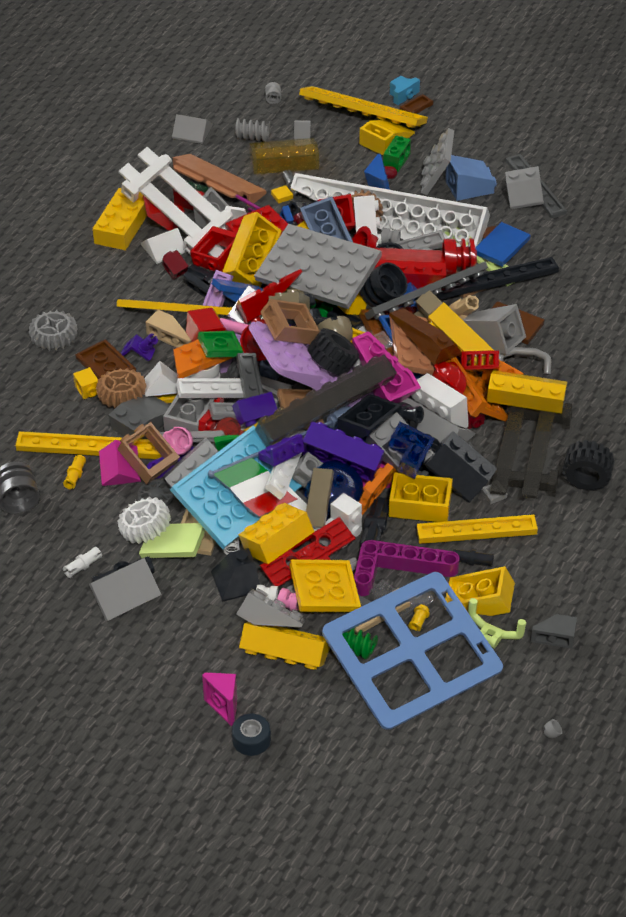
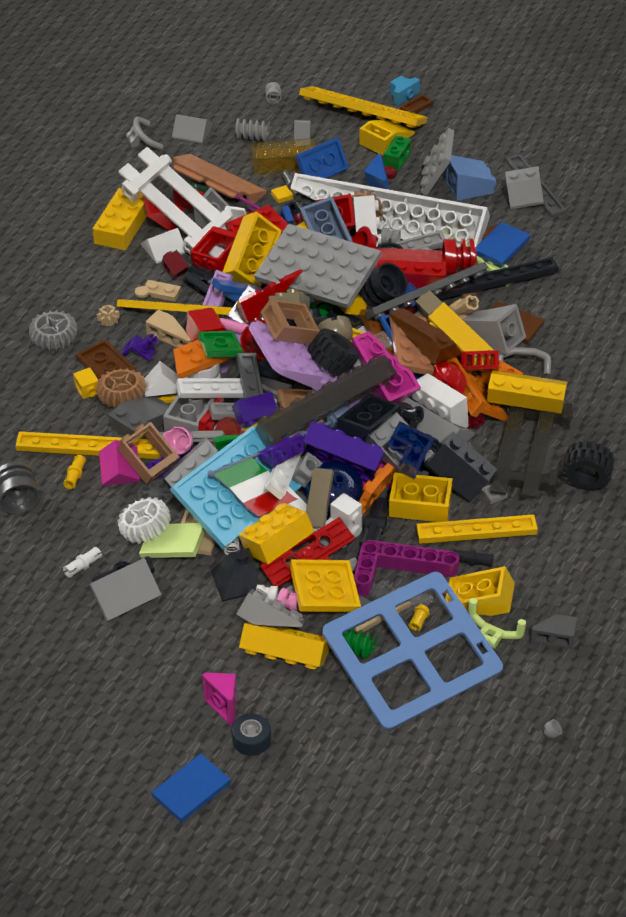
none -> tan gear [97,305,120,326]
none -> light grey piece [126,117,163,150]
none -> tan hinge [135,280,181,302]
none -> blue tile [151,754,231,823]
none -> blue tile [295,137,349,178]

